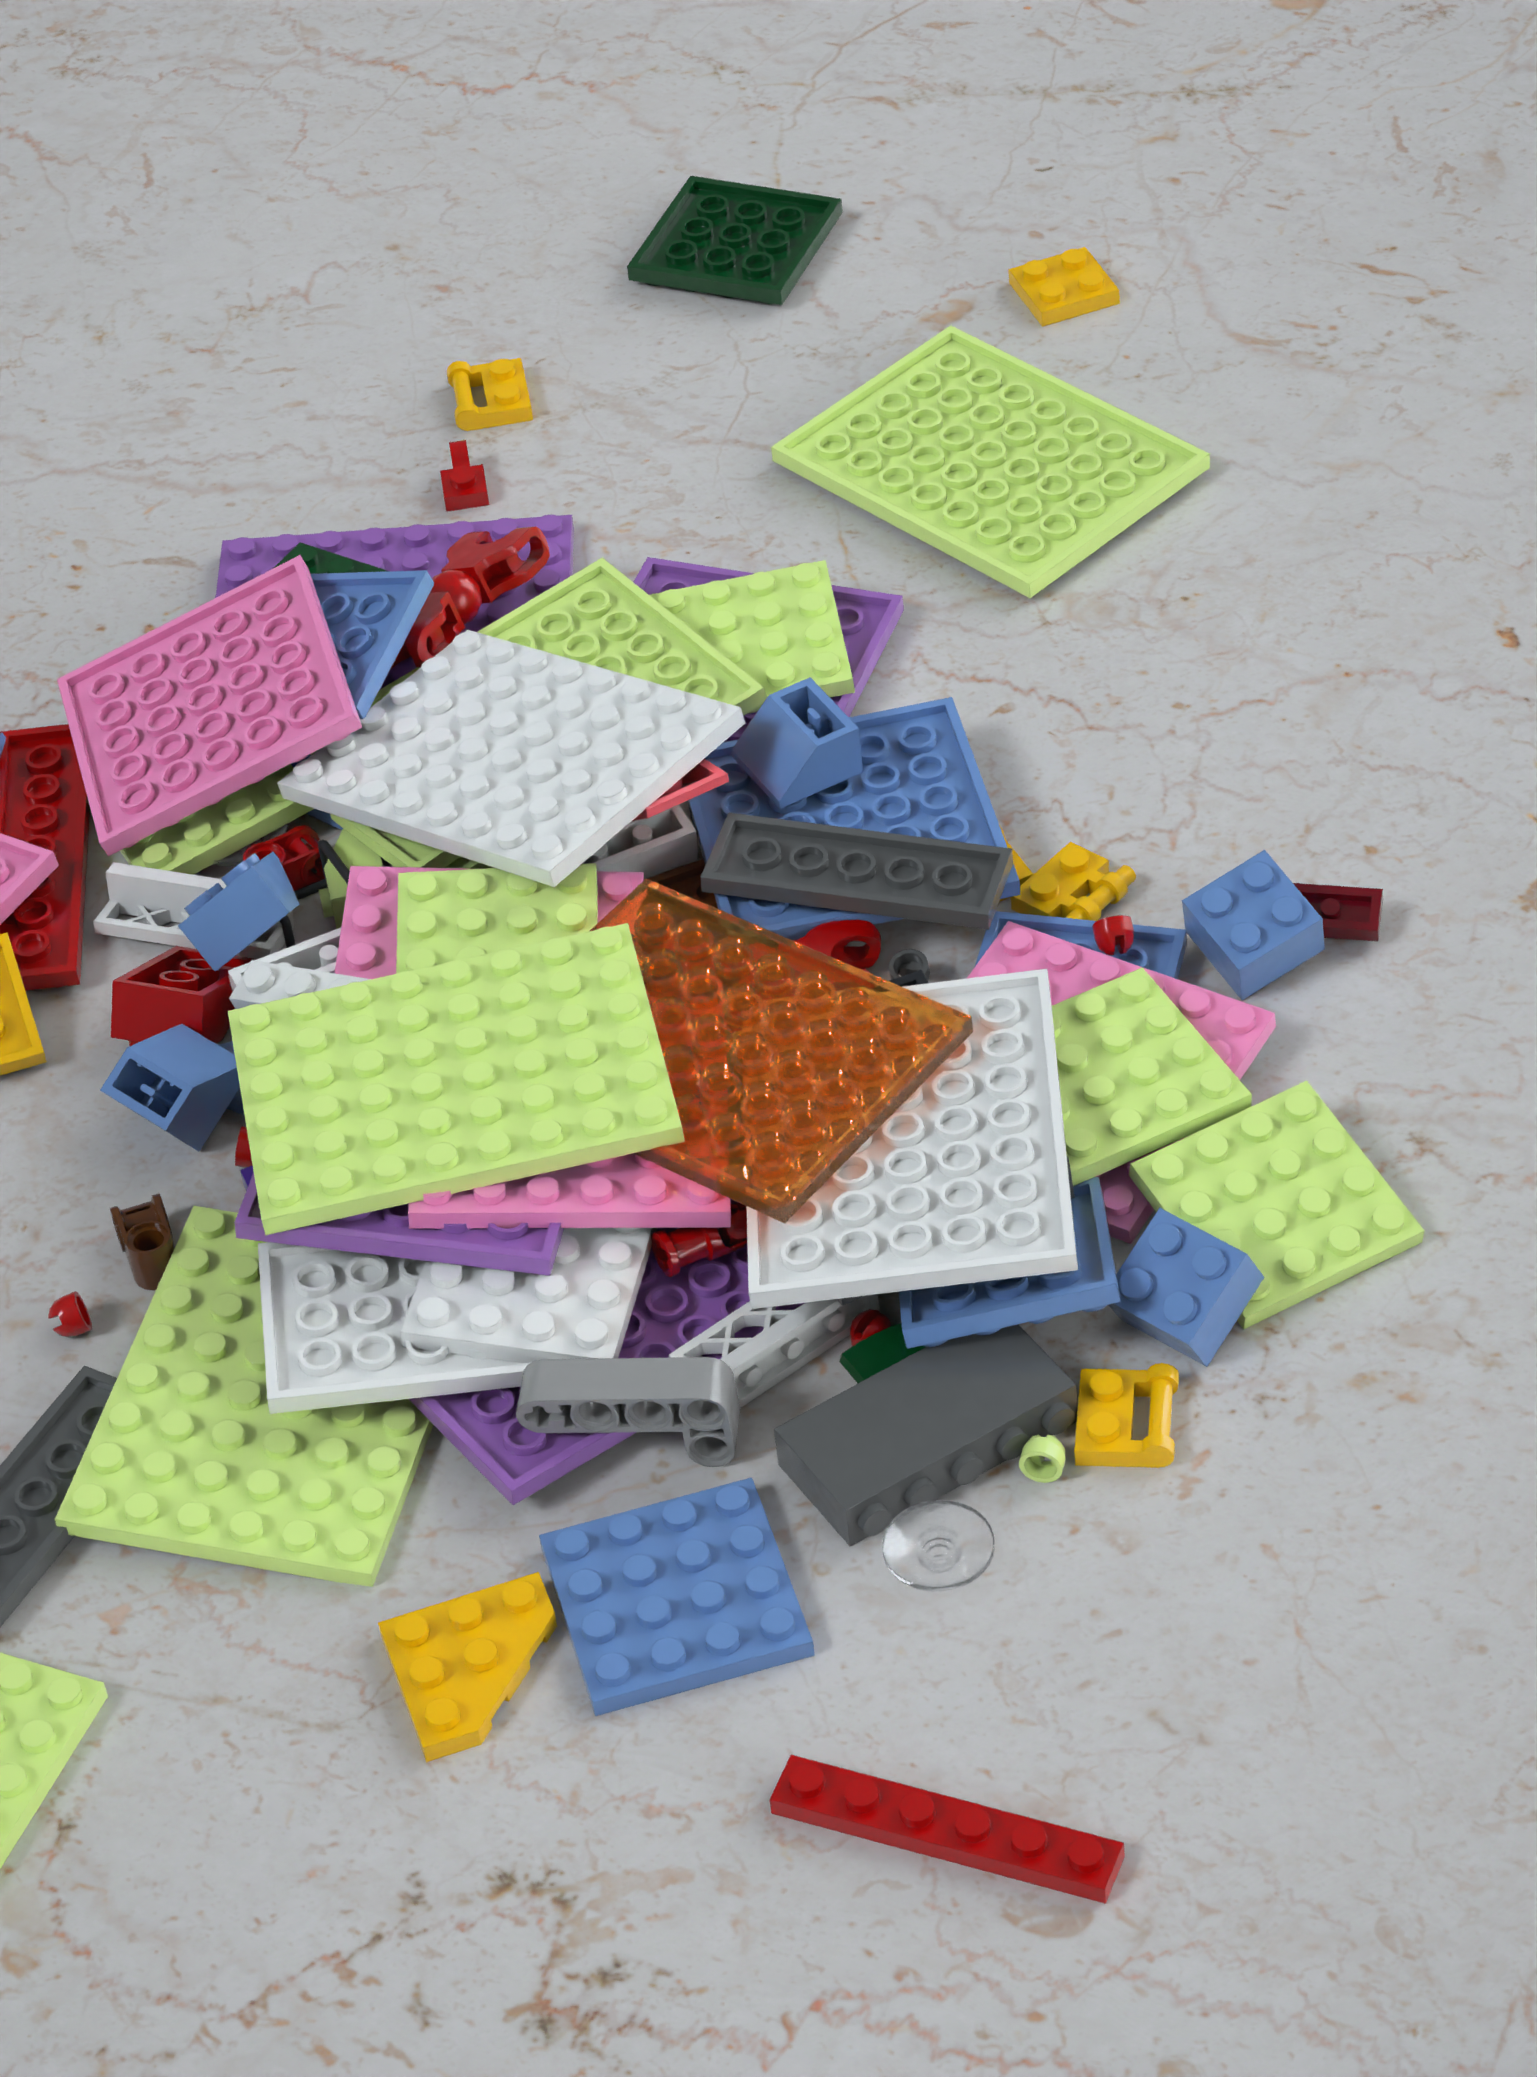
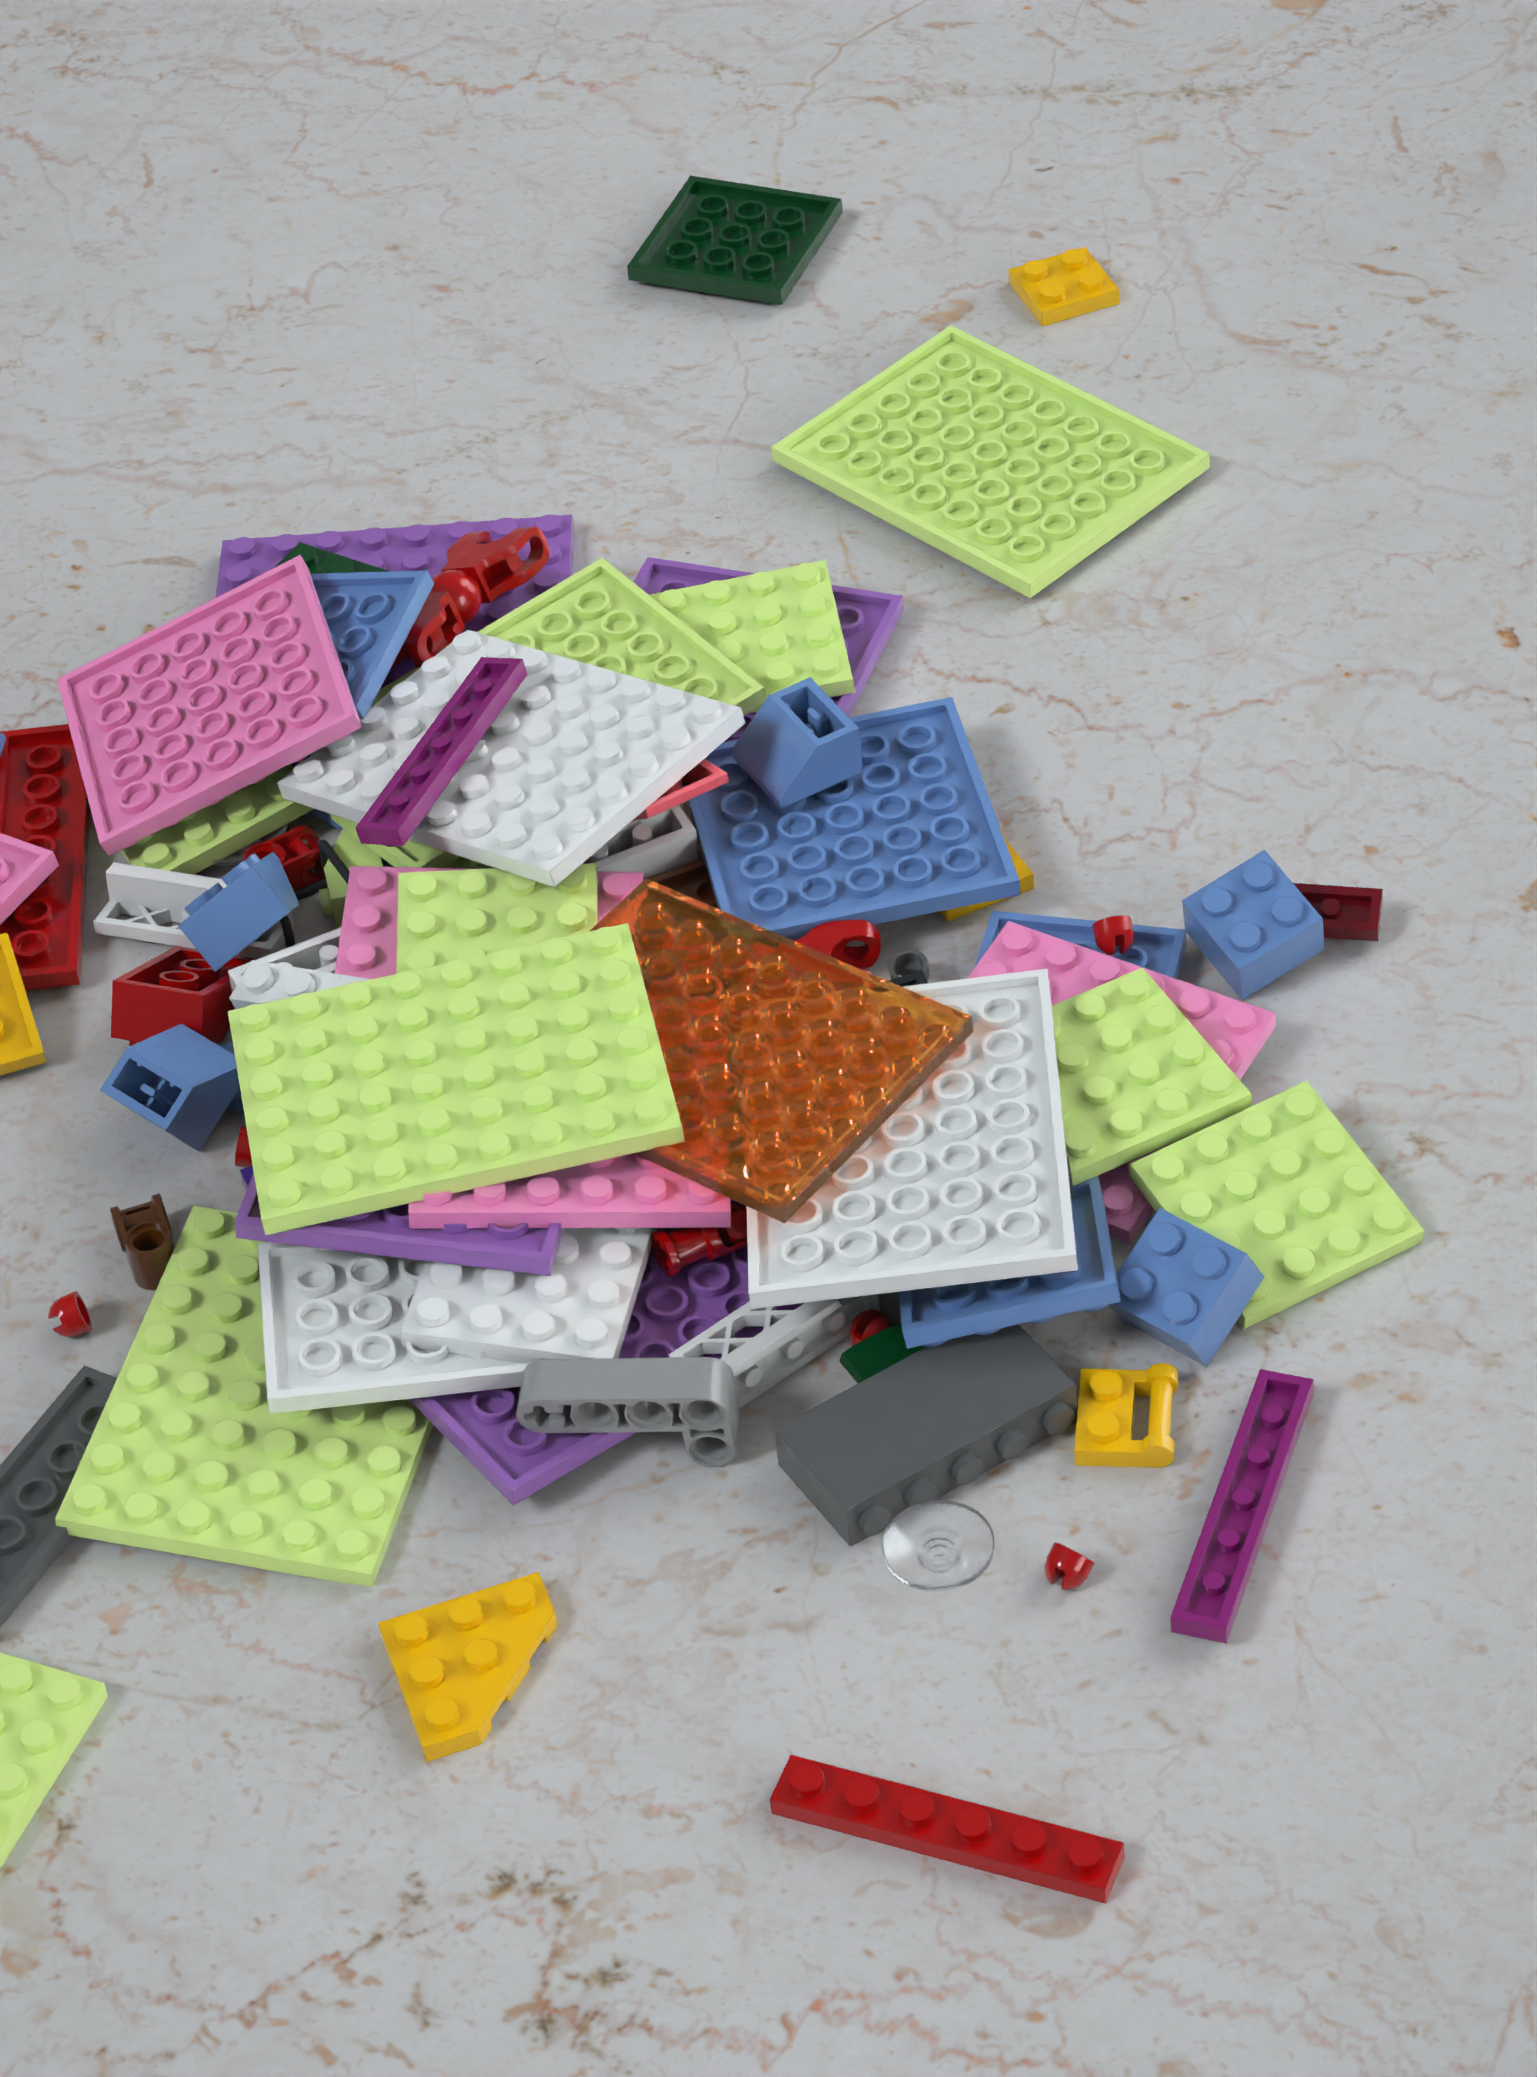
red plate [440,440,489,512] -> none
yellow plate [447,358,533,431] -> none
medium blue plate [539,1477,815,1716] -> none
dark grey plate [700,812,1013,930] -> none
yellow plate [1010,841,1136,921] -> none
yellowish green hinge [1019,1435,1066,1483] -> none
none -> magenta plate [355,657,528,847]
none -> red hinge [1044,1542,1094,1590]
none -> magenta plate [1170,1369,1314,1644]

